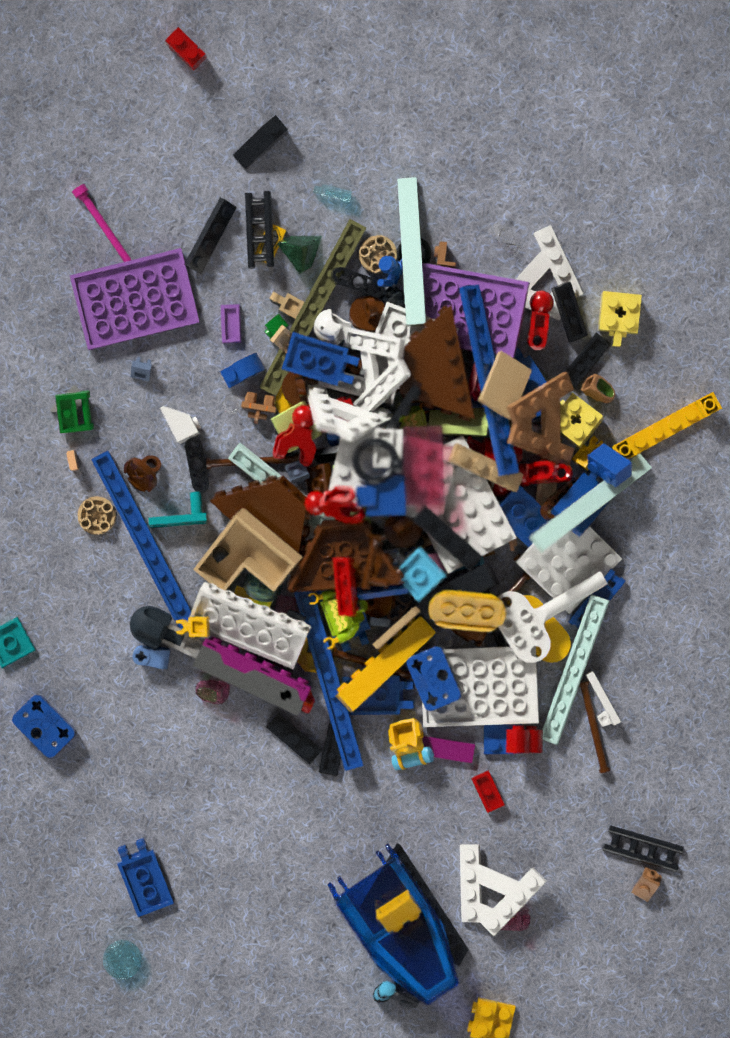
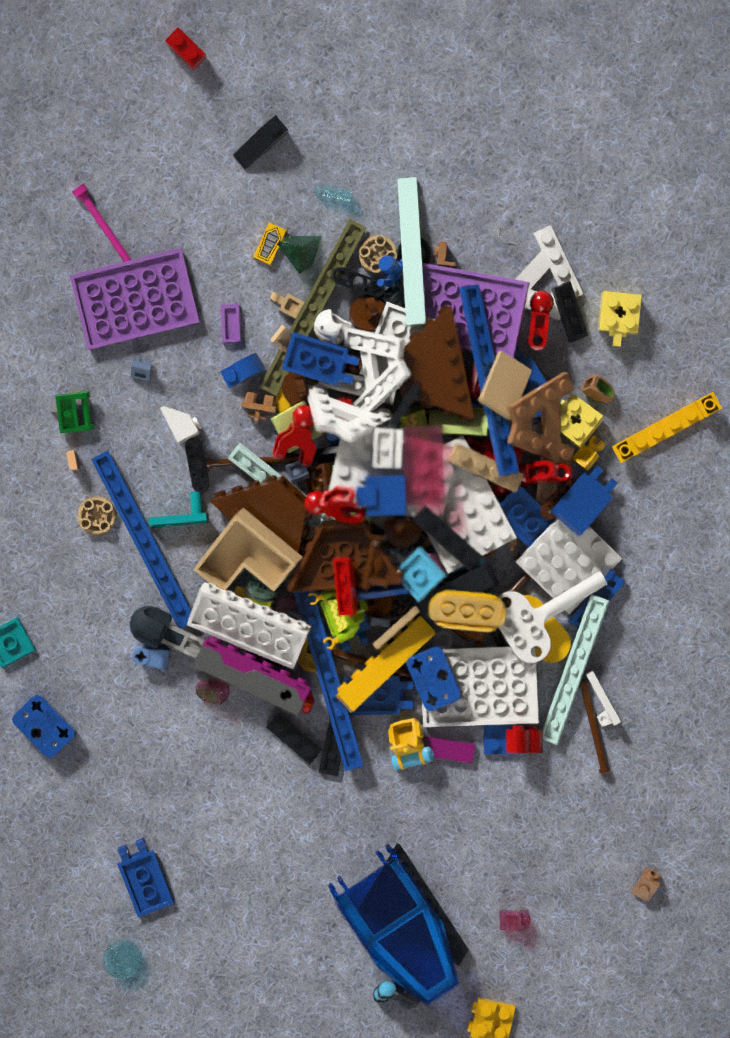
reddish brown tile [124,455,161,492] -> none
yellow plate [176,617,210,637] -> none
black plate [184,197,237,274] -> none
black hinge [212,547,229,564] -> none
black bar [245,191,274,269] -> none
green plate [264,314,289,339] -> none
black piece [352,438,404,484] -> none
yellow slope [376,889,421,933] -> none
white plate [460,844,547,936] -> none
red plate [471,770,505,813] -> none
light aqua tile [529,453,652,553] -> none
black tile [565,332,611,389] -> none
blue brick [588,443,632,488] -> none
black bar [602,825,684,872] -> none

